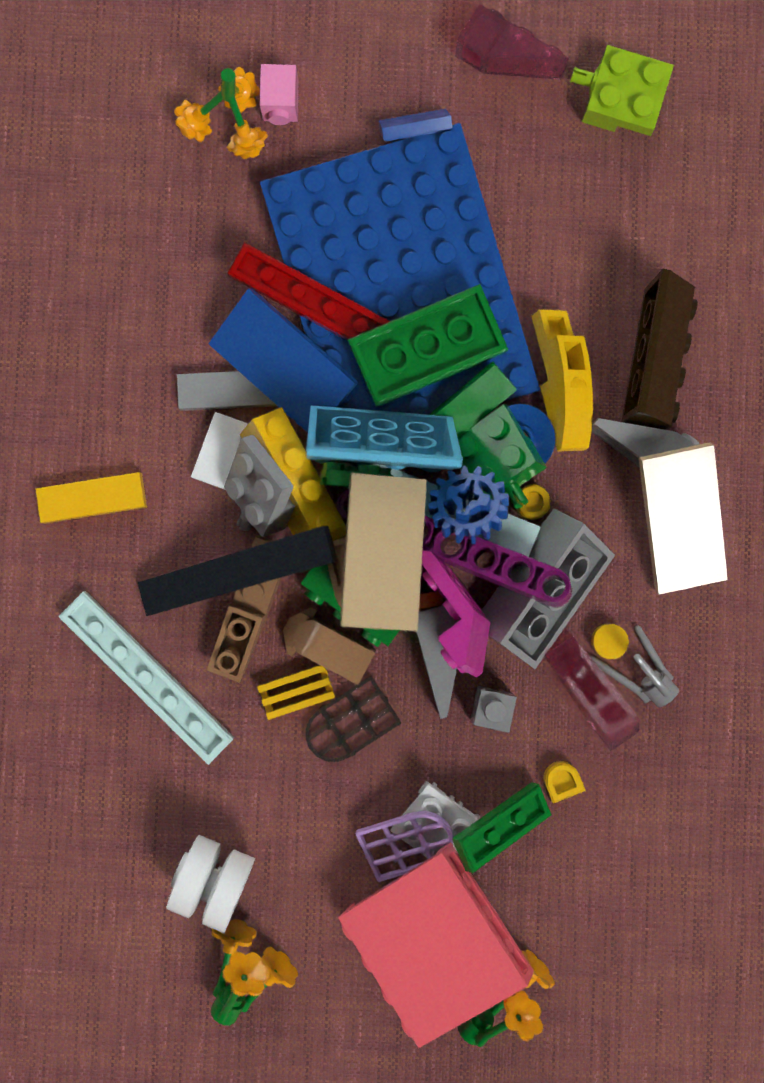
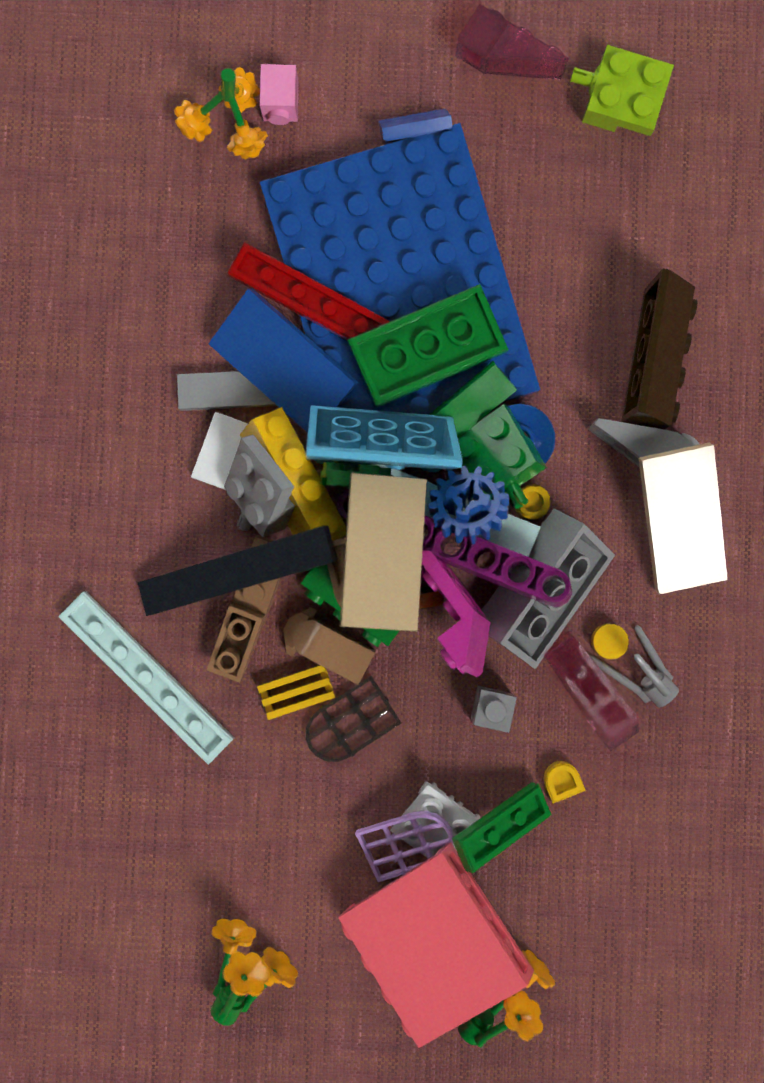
yellow tile [35,472,147,524] -> none
white wheel [166,835,256,933] -> none
light grey slope [416,605,459,719] -> none
yellow slope [531,309,593,452] -> none

